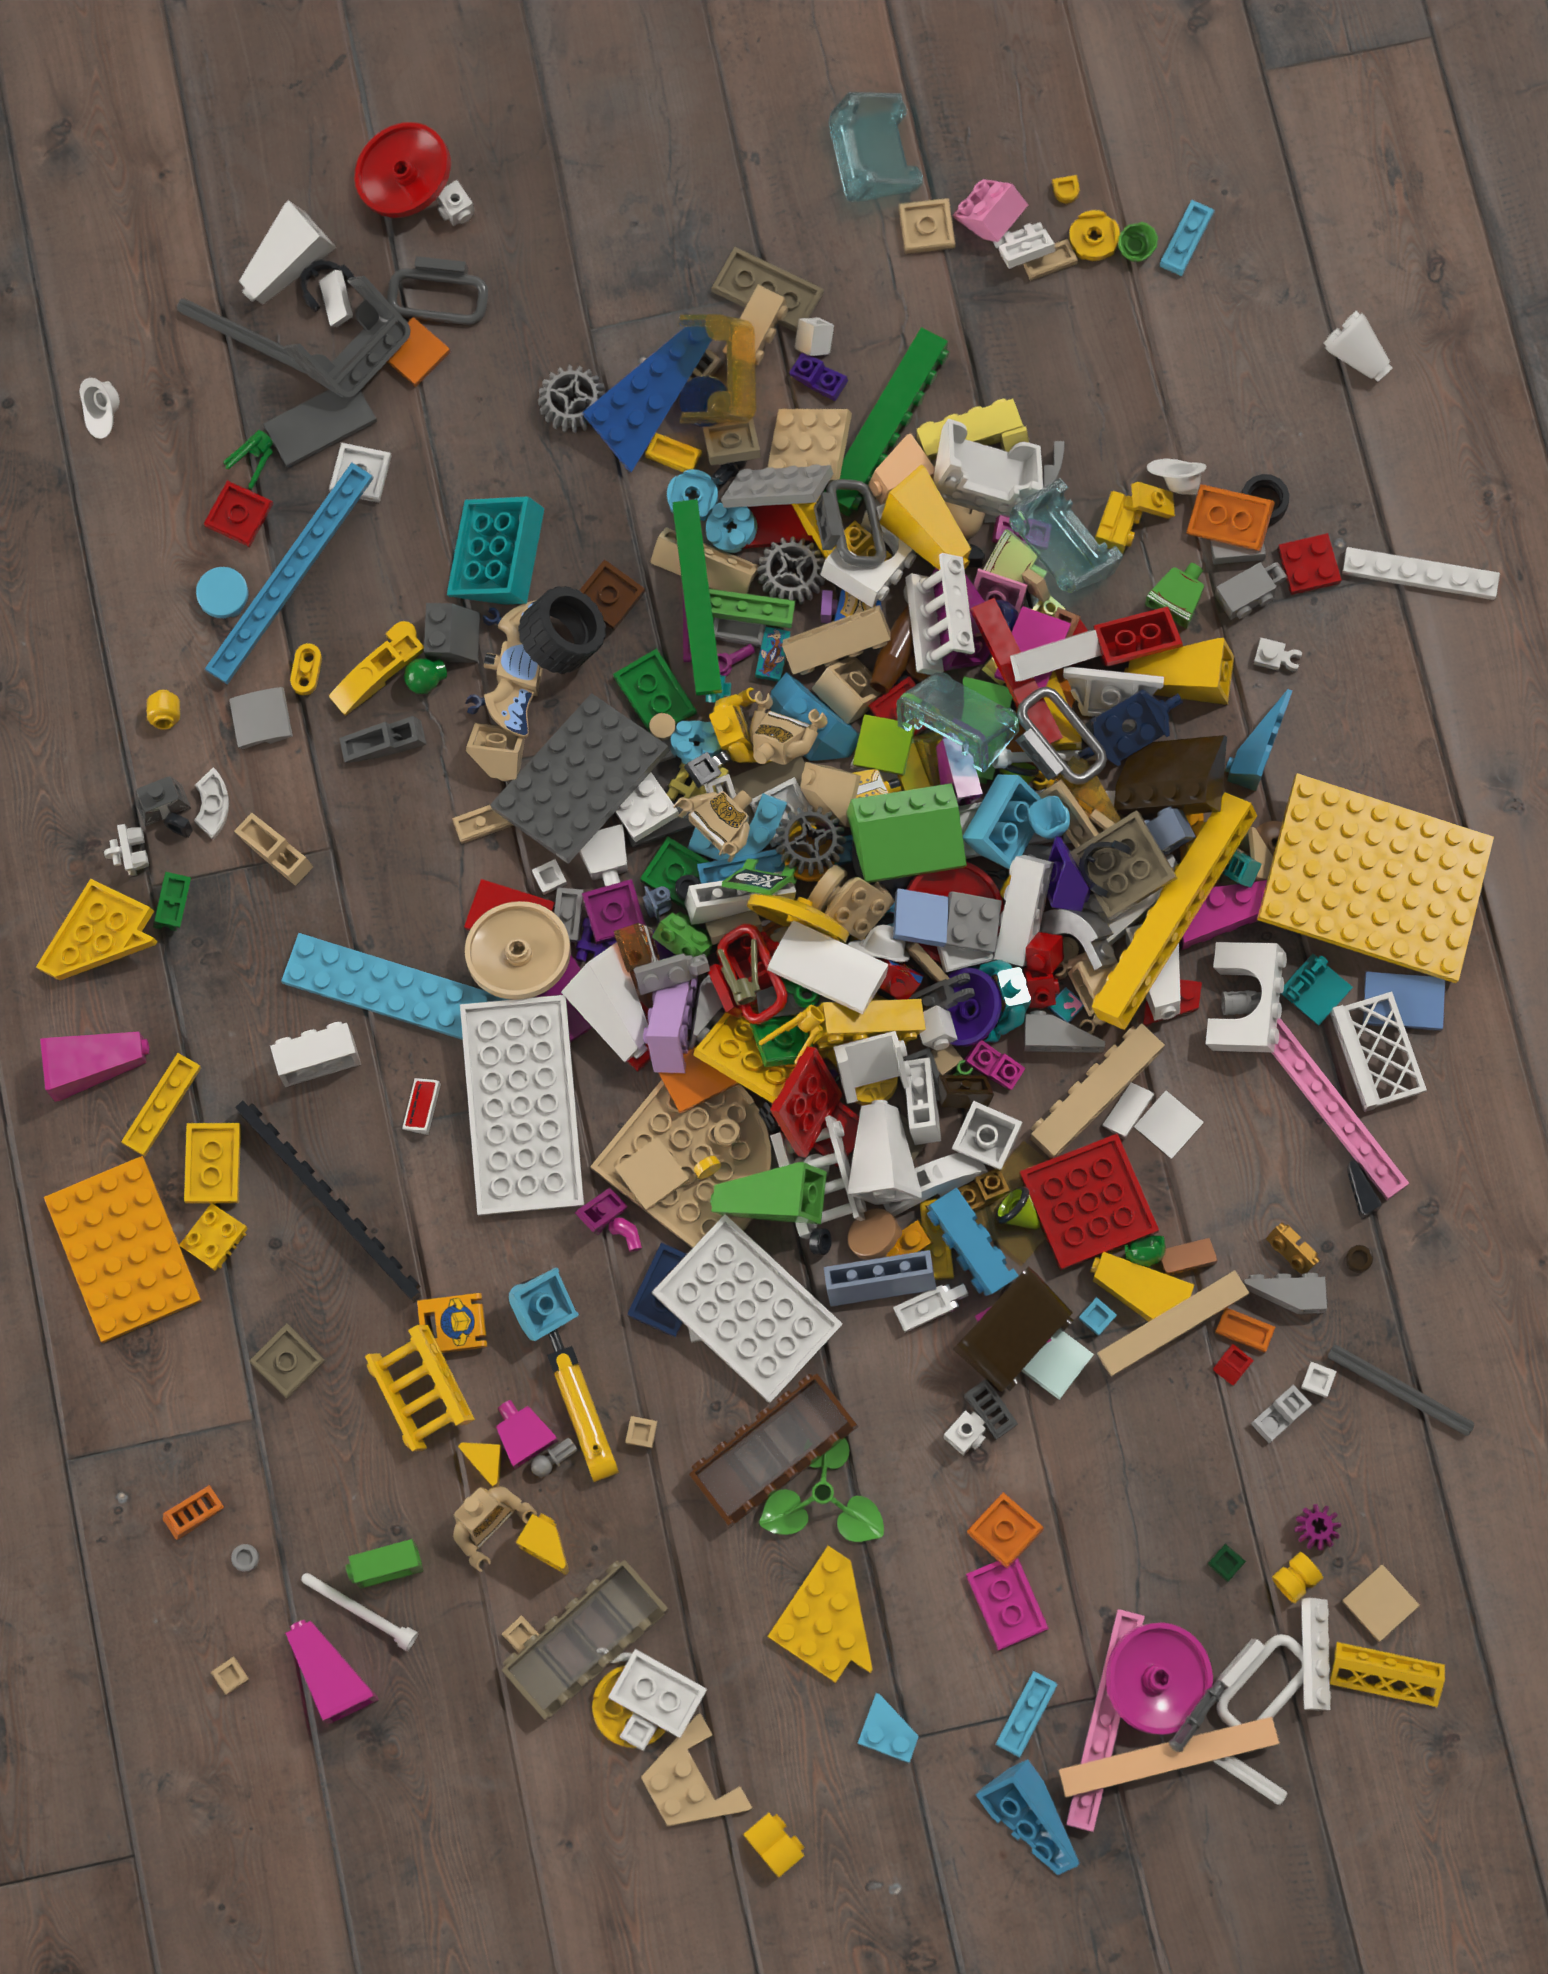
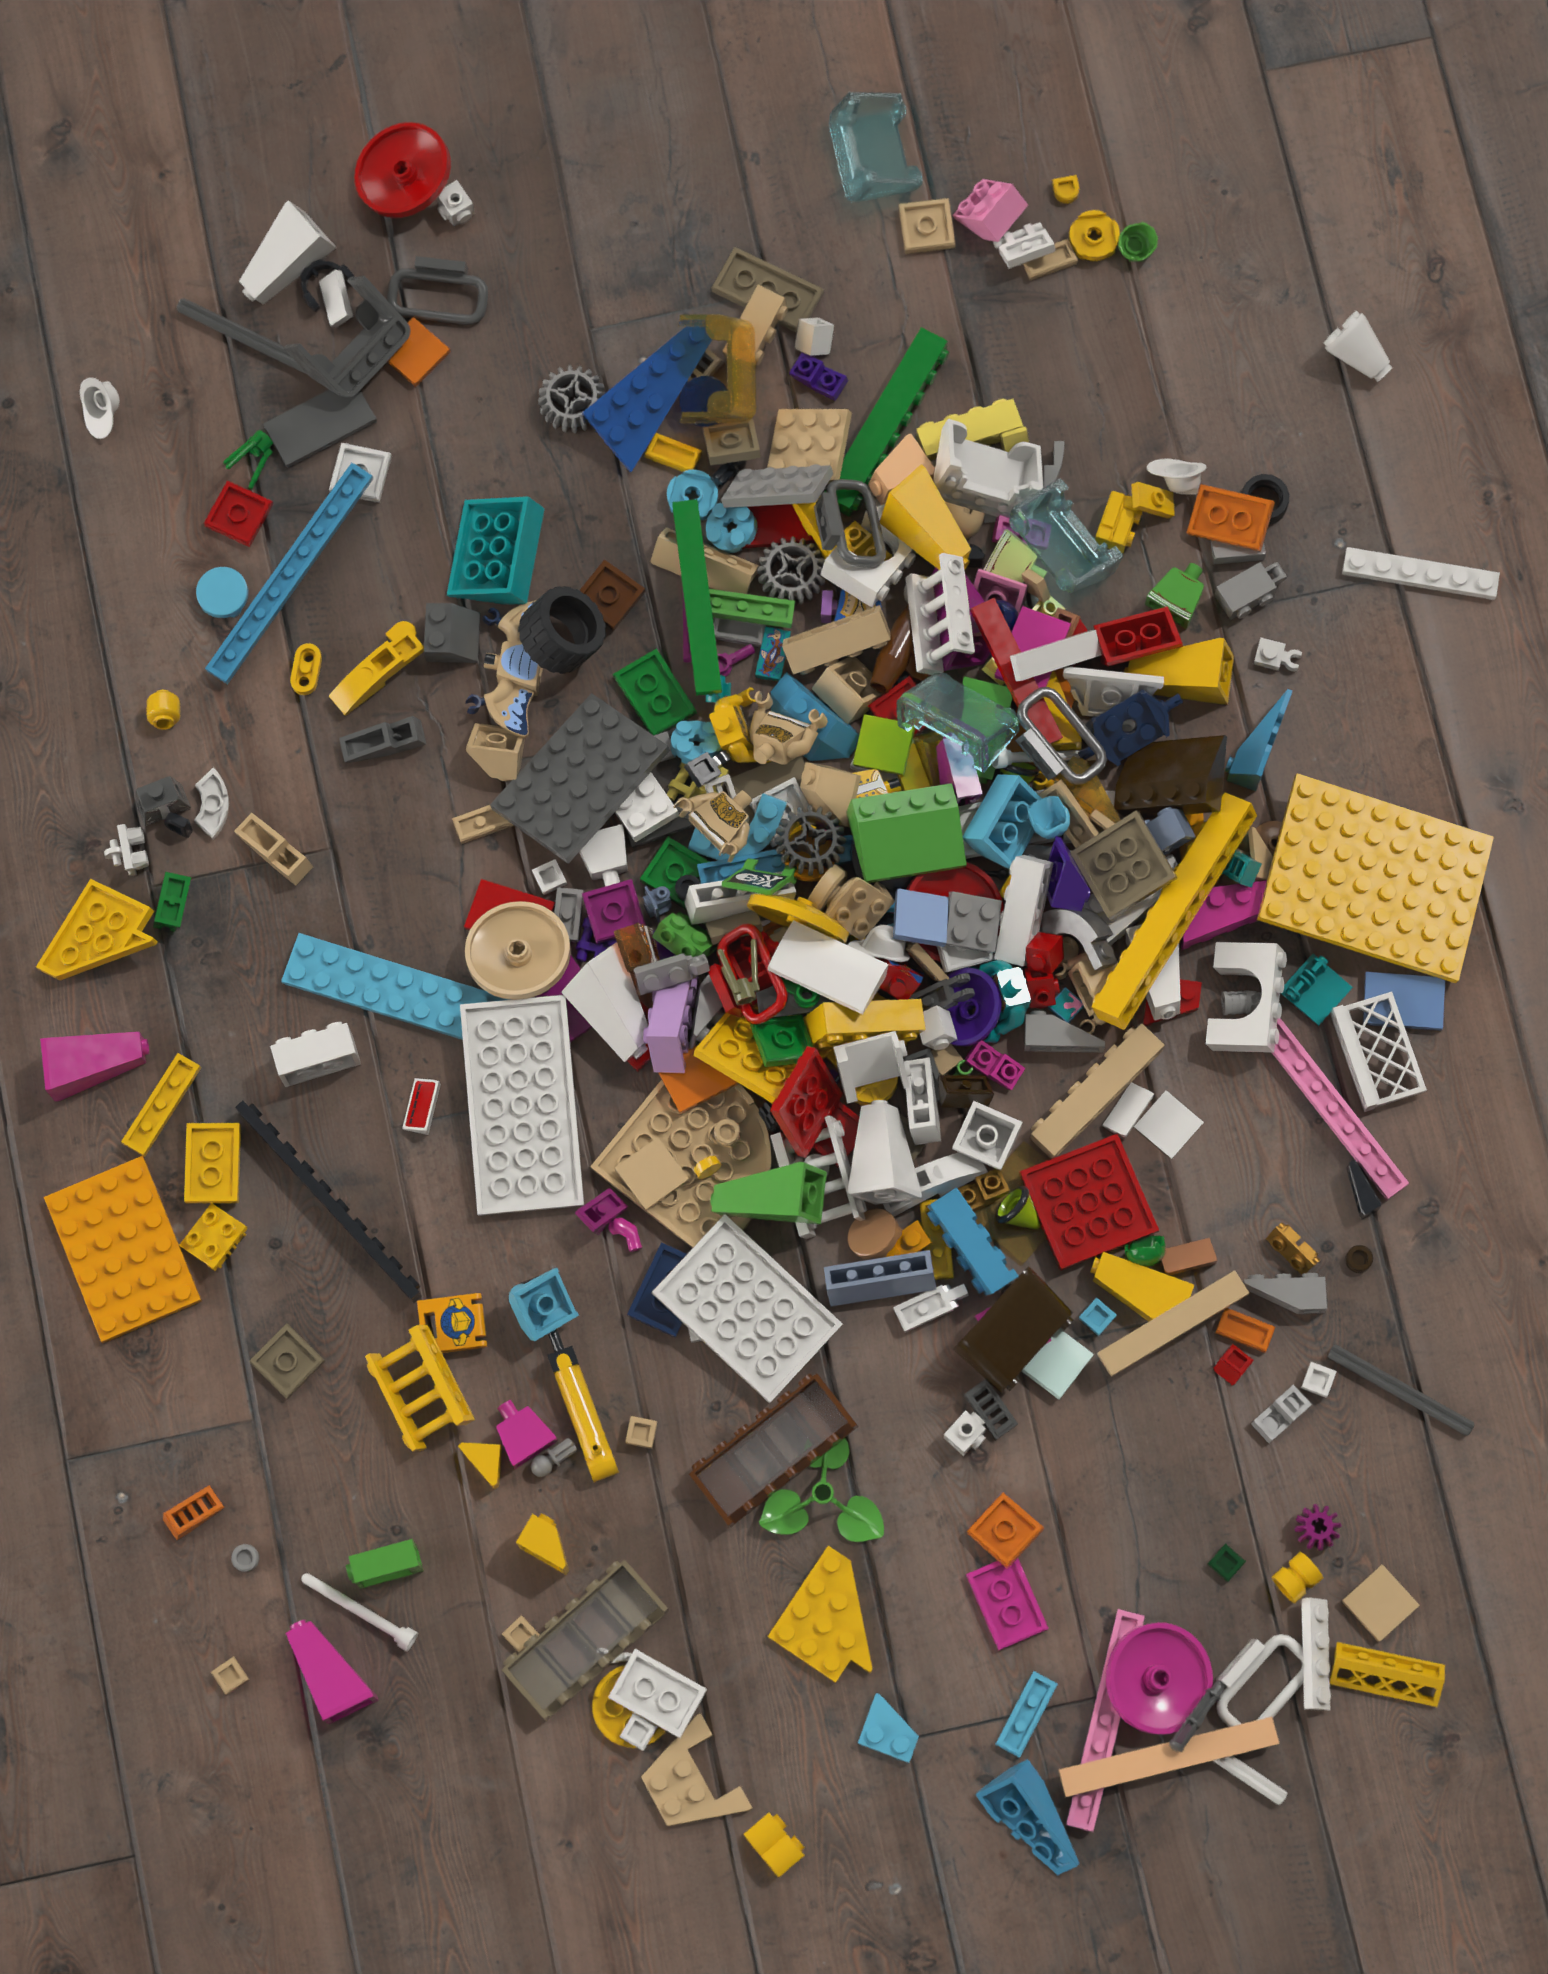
light grey slope [229,687,293,749] -> none
green piece [404,658,447,694] -> none
tan torso [453,1486,537,1572] -> none
tan tile [649,713,676,741] -> none
yellow plant [759,1005,825,1065] -> none
black tile [809,1228,832,1255] -> none
black piece [1079,840,1134,899] -> none
medium azure tile [1159,200,1214,276] -> none
red plate [1278,533,1342,595] -> none

